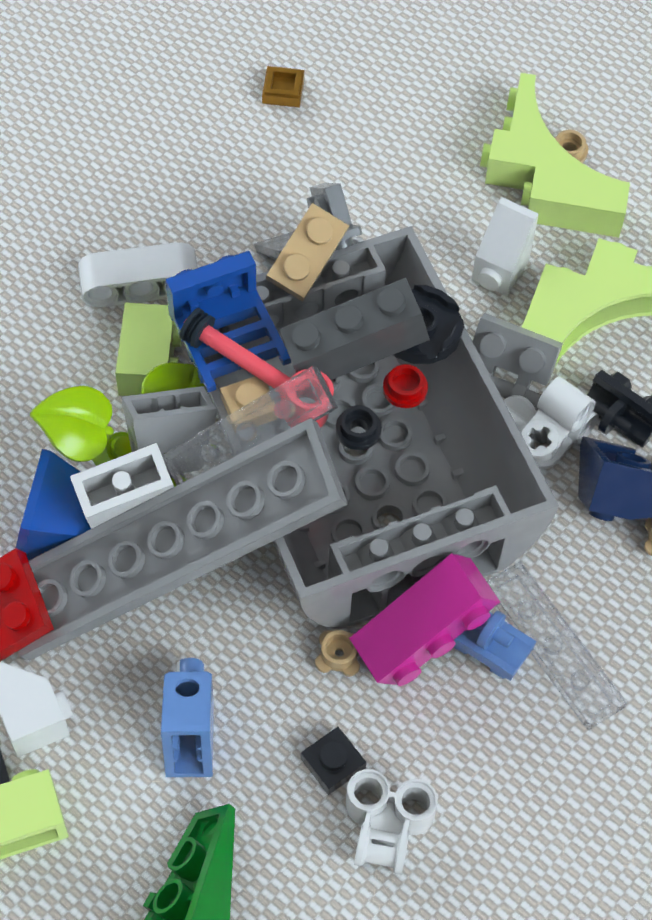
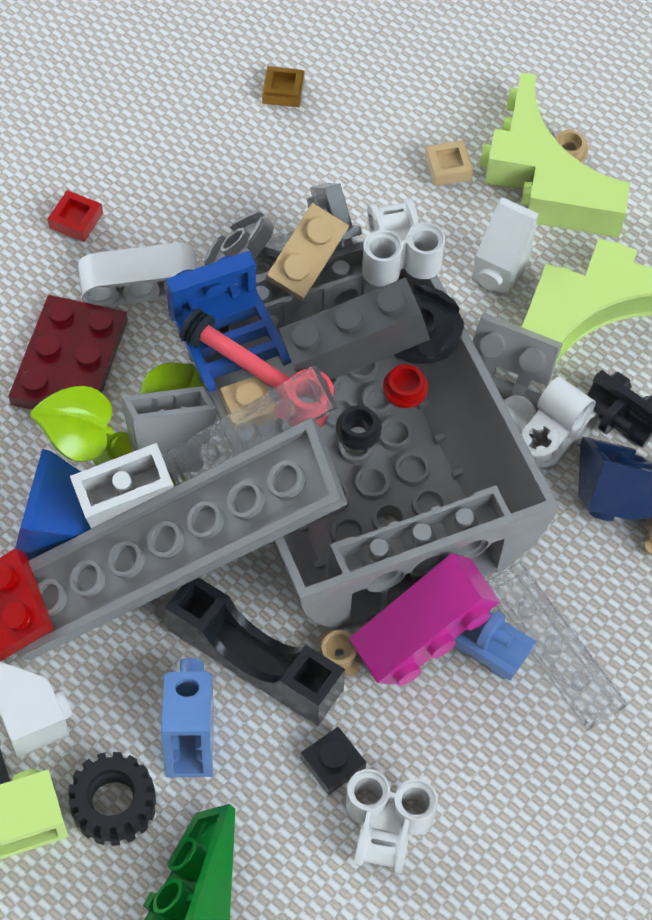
yellowish green piece [115,303,183,396] -> none
none -> dark red plate [8,295,128,410]
none -> red plate [47,190,103,242]
none -> black tyre [68,752,156,846]
none -> black arch [165,578,345,726]
none -> light grey plate [204,211,274,266]
none -> white piece [362,198,445,287]
none -> tan plate [425,140,473,186]

